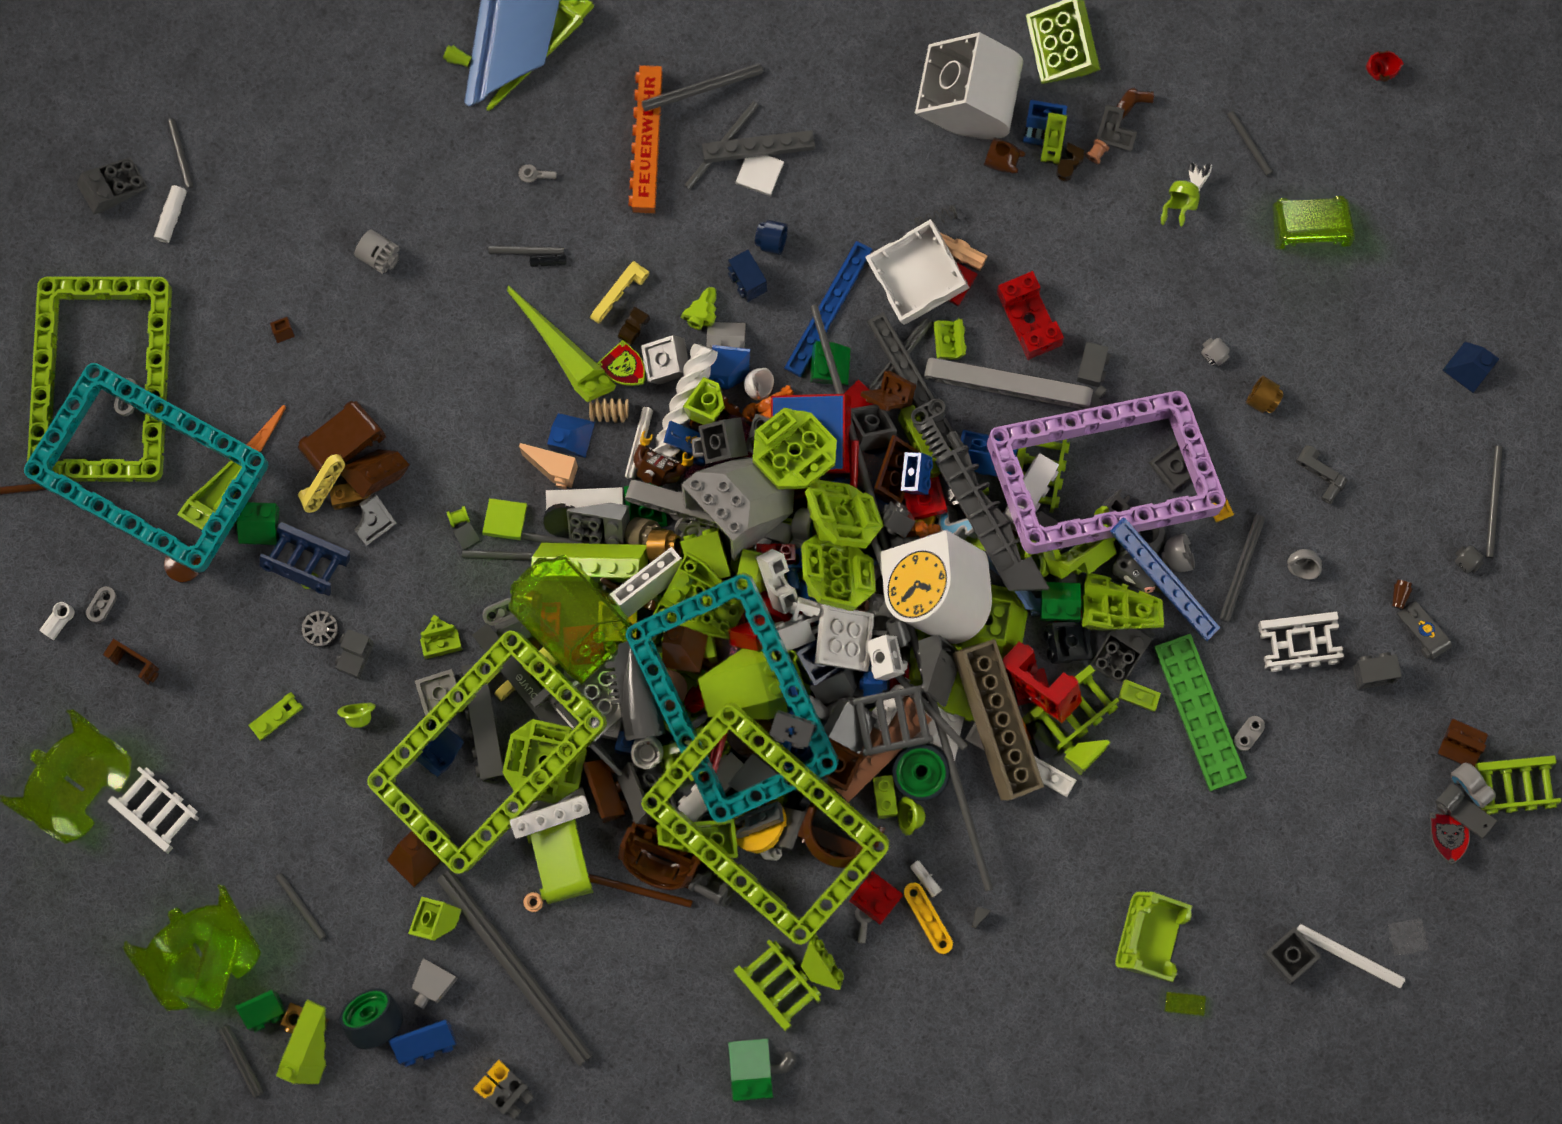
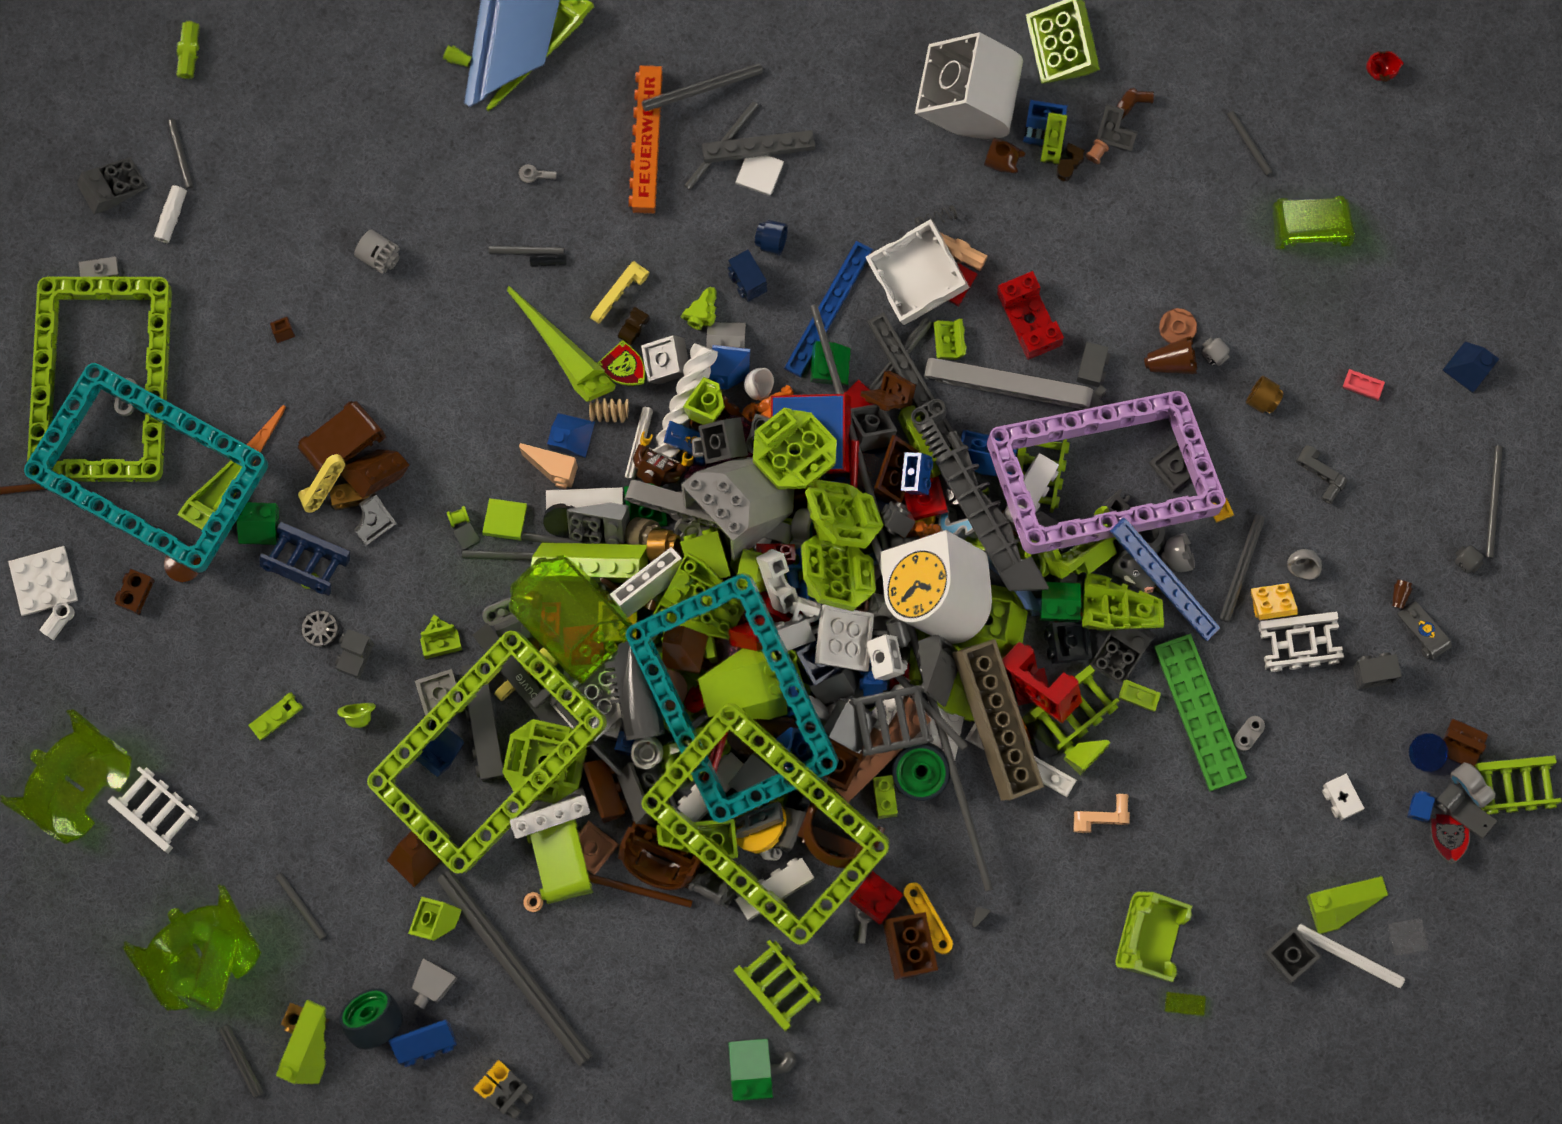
light grey plate [86,586,117,623] -> none
reddish brown panel [103,638,159,685] -> none
green slope [235,990,286,1032] -> none
dark grey brick [770,710,816,749] -> none
lime slope [801,933,844,990] -> none
lime hat [897,797,925,836] -> none
white axle [910,861,942,898] -> none
lime hair [1161,162,1212,227] -> none
none -> white plate [8,546,78,616]
none -> light grey plate [79,256,119,277]
none -> reddish brown brick [114,569,155,615]
none -> lime piece [177,21,199,79]
none -> nougat tile [579,820,619,875]
none -> white brick [735,858,814,921]
none -> reddish brown slope [883,912,938,980]
none -> light nougat beam [1074,794,1130,833]
none -> reddish brown cone [1144,336,1197,374]
none -> nougat tile [1159,308,1197,344]
none -> yellow plate [1251,583,1298,620]
none -> lime wedge [1307,876,1388,934]
none -> white brick [1322,773,1364,821]
none -> coral plate [1342,369,1385,401]
none -> blue brick [1407,791,1435,823]
none -> clear blue tile [1409,733,1449,772]

